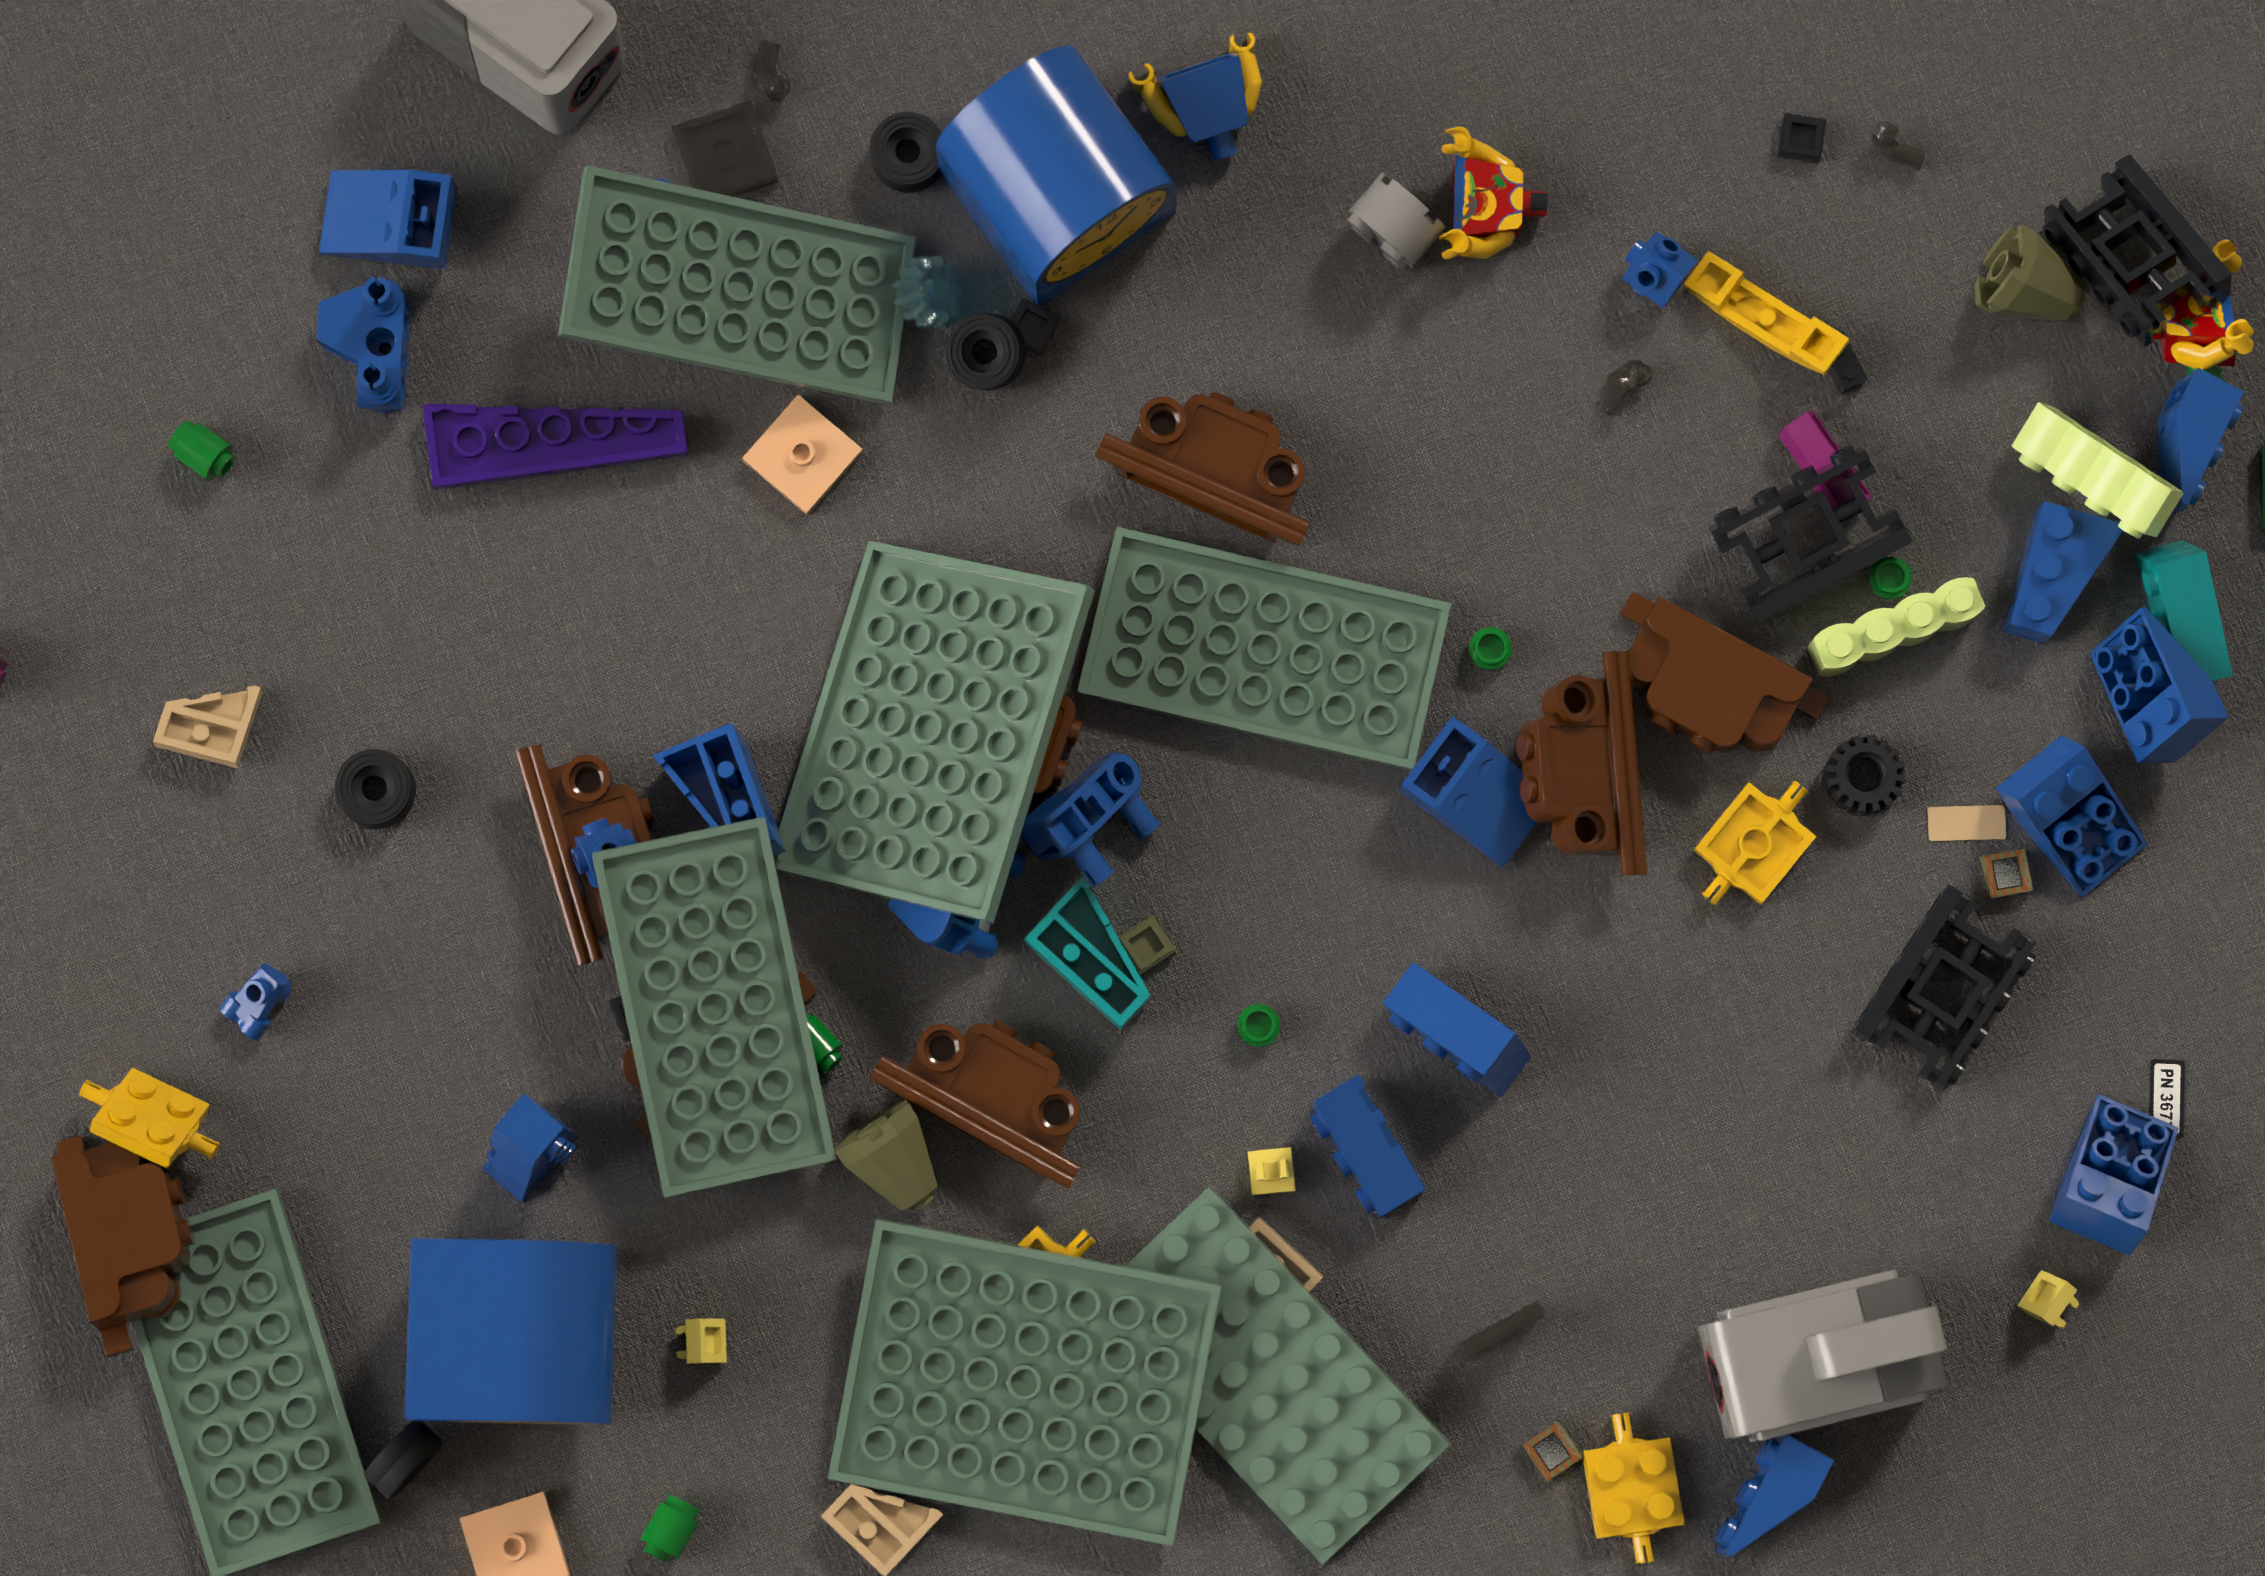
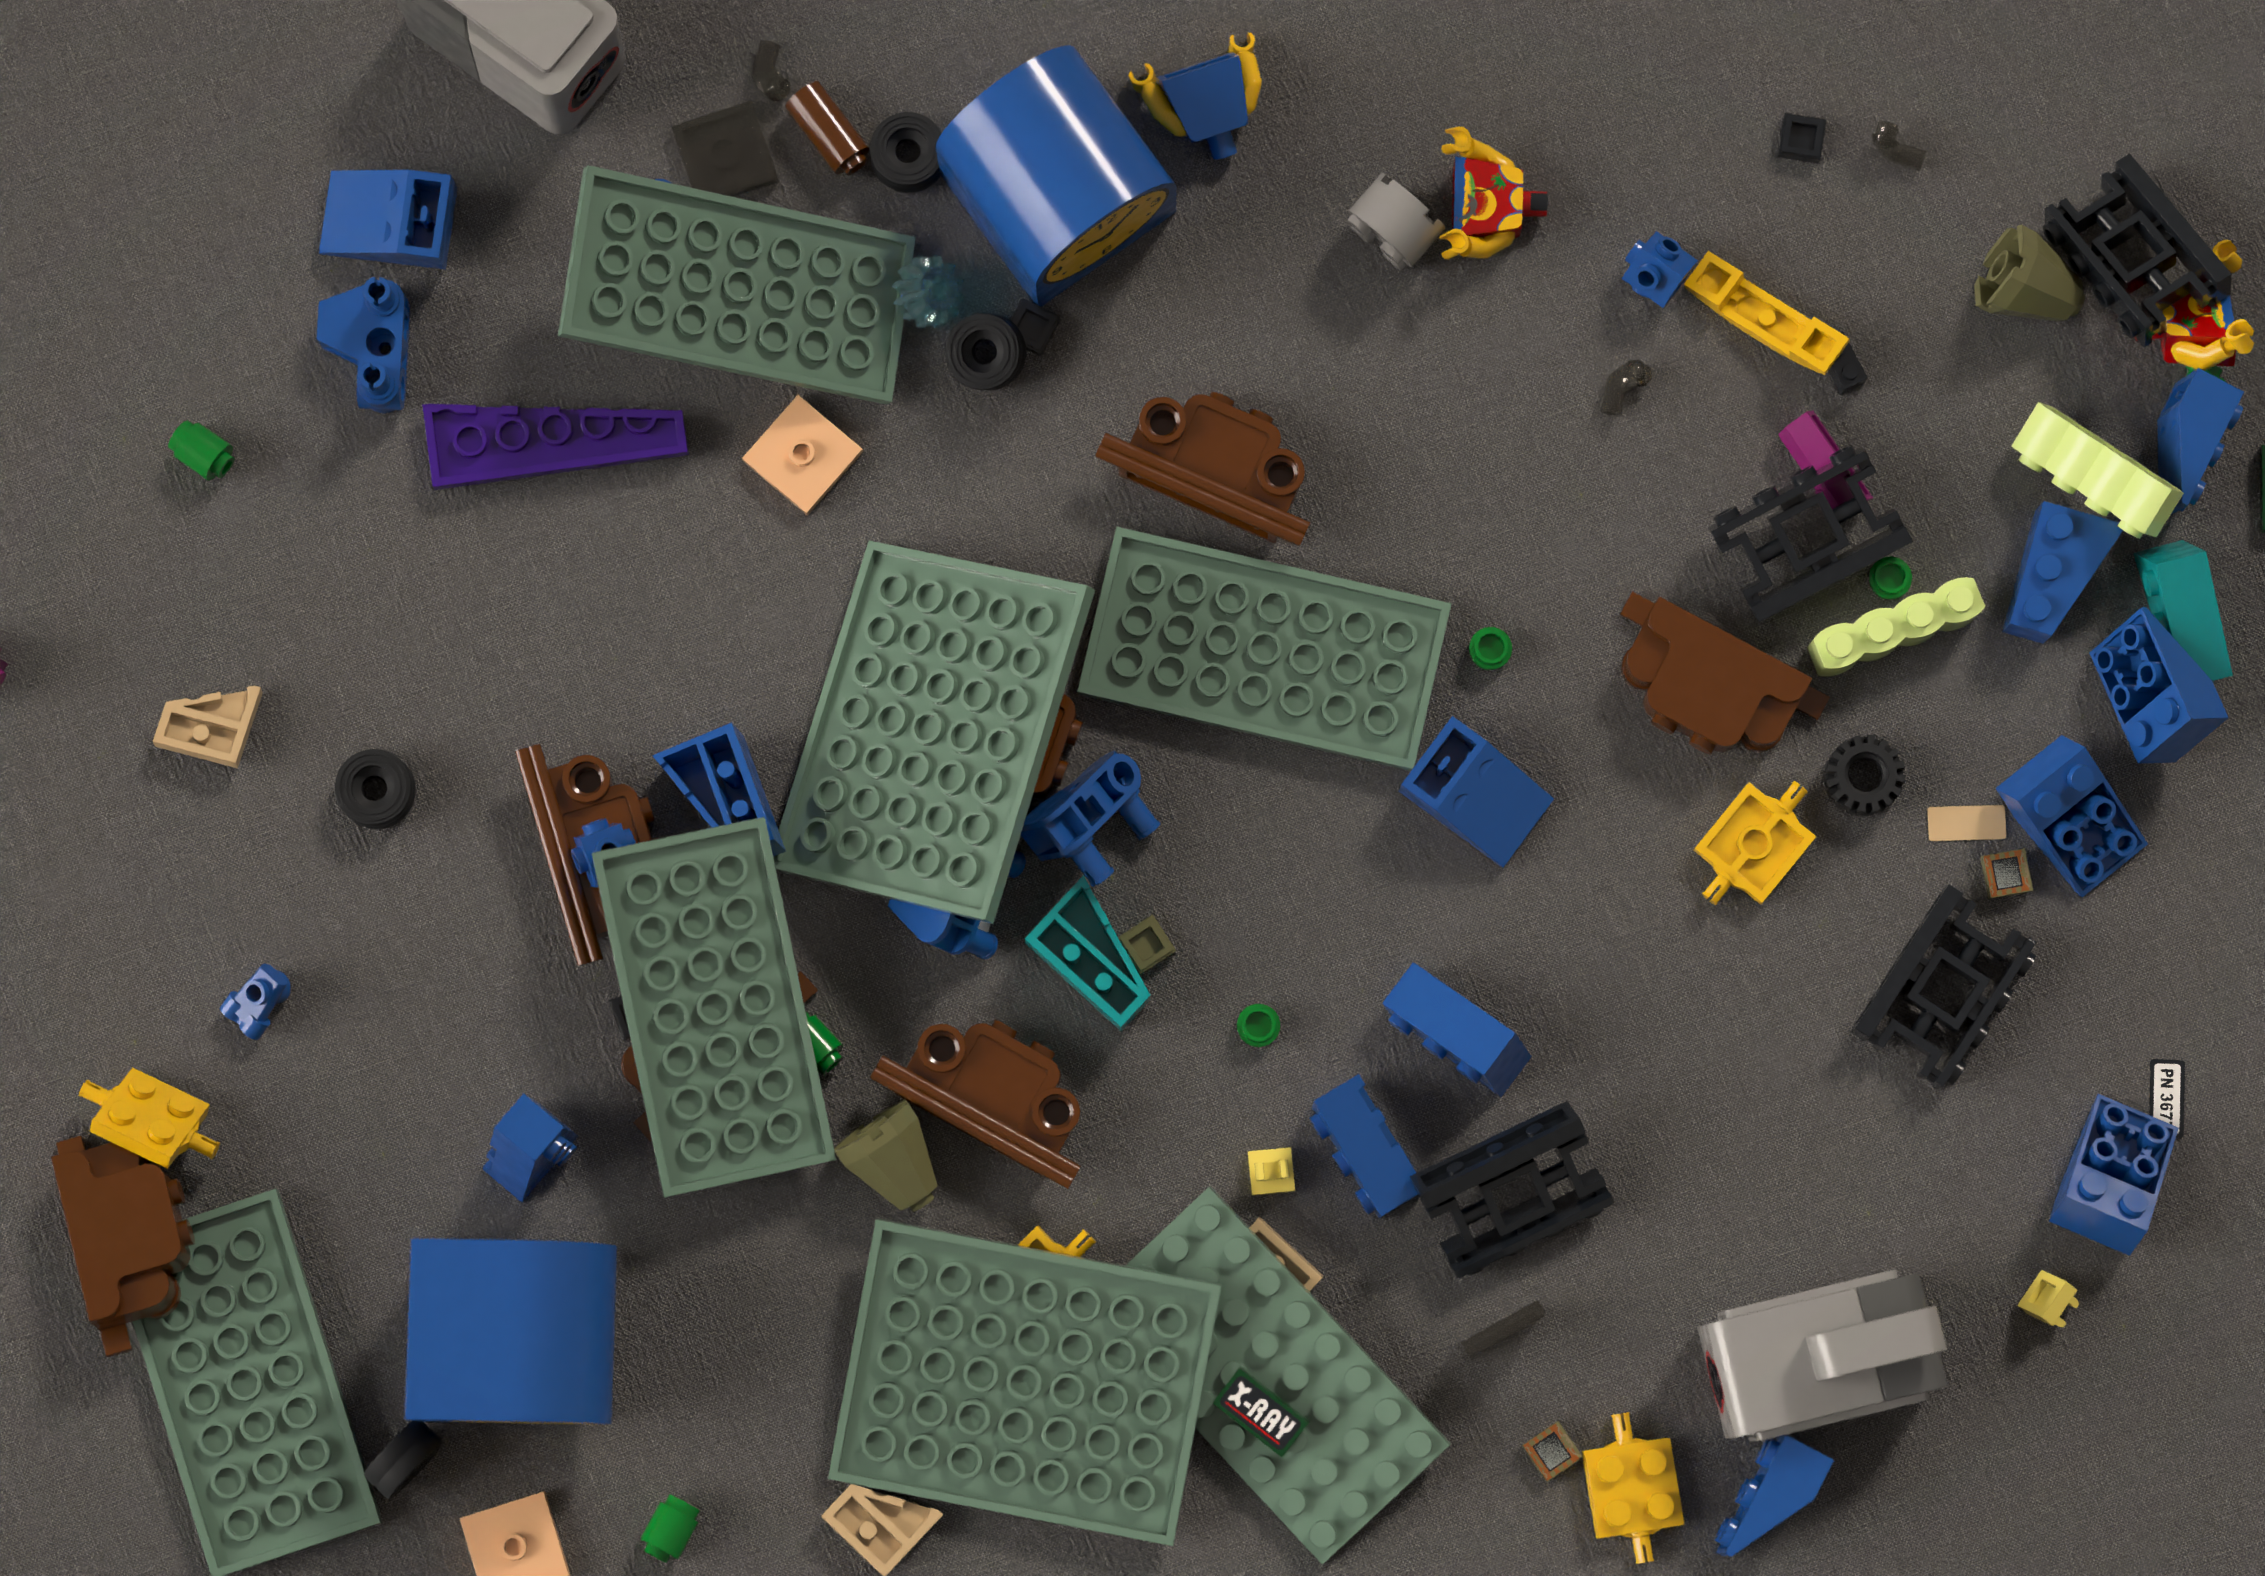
light yellow tile [676,1318,727,1364] -> none
reddish brown brick [1516,651,1647,876] -> none
none -> reddish brown brick [785,81,869,176]
none -> tile [1213,1367,1310,1457]
none -> black fence [1409,1101,1614,1278]

